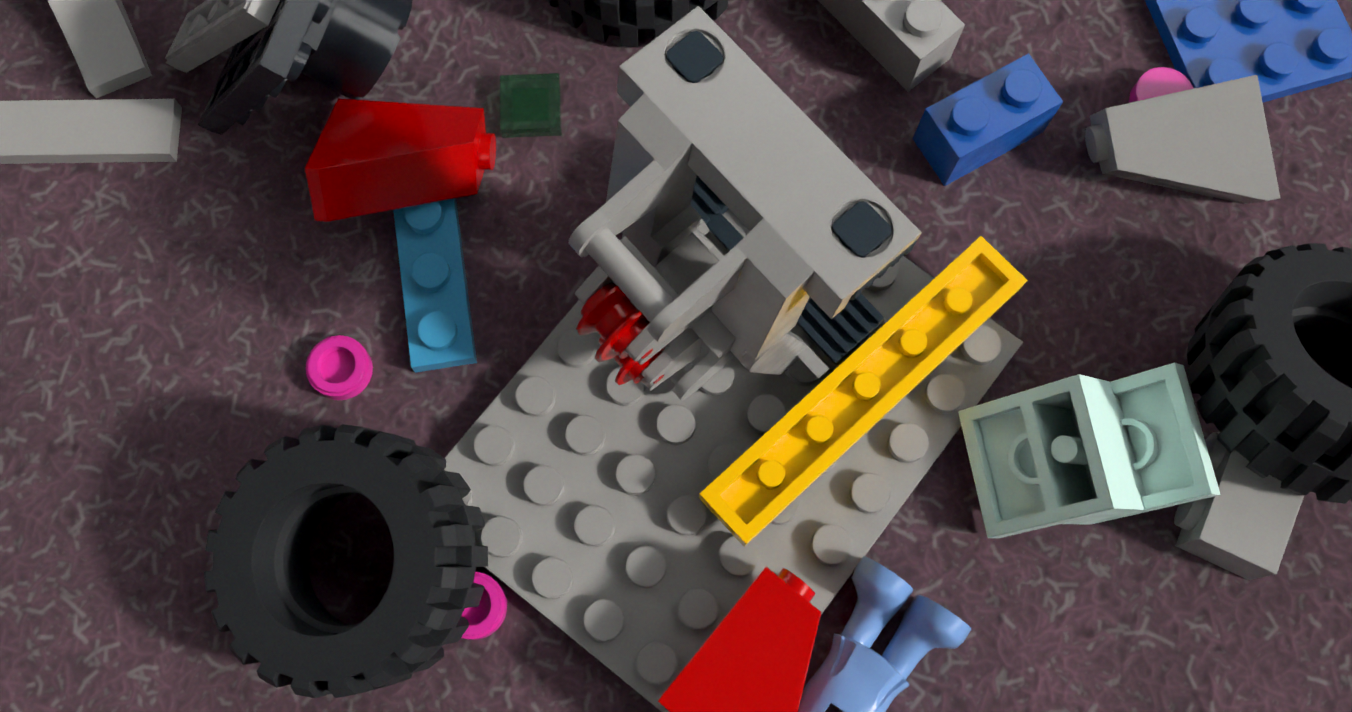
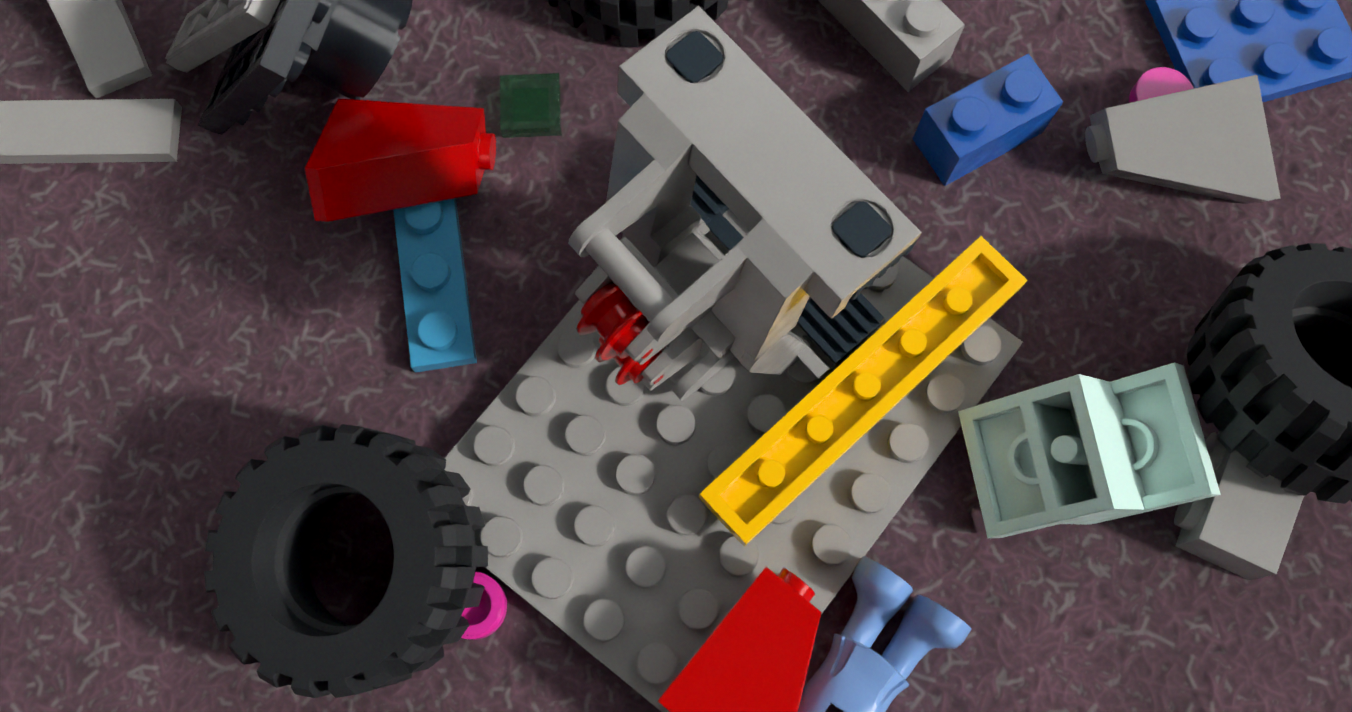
dark pink tile [306,335,373,400] -> none

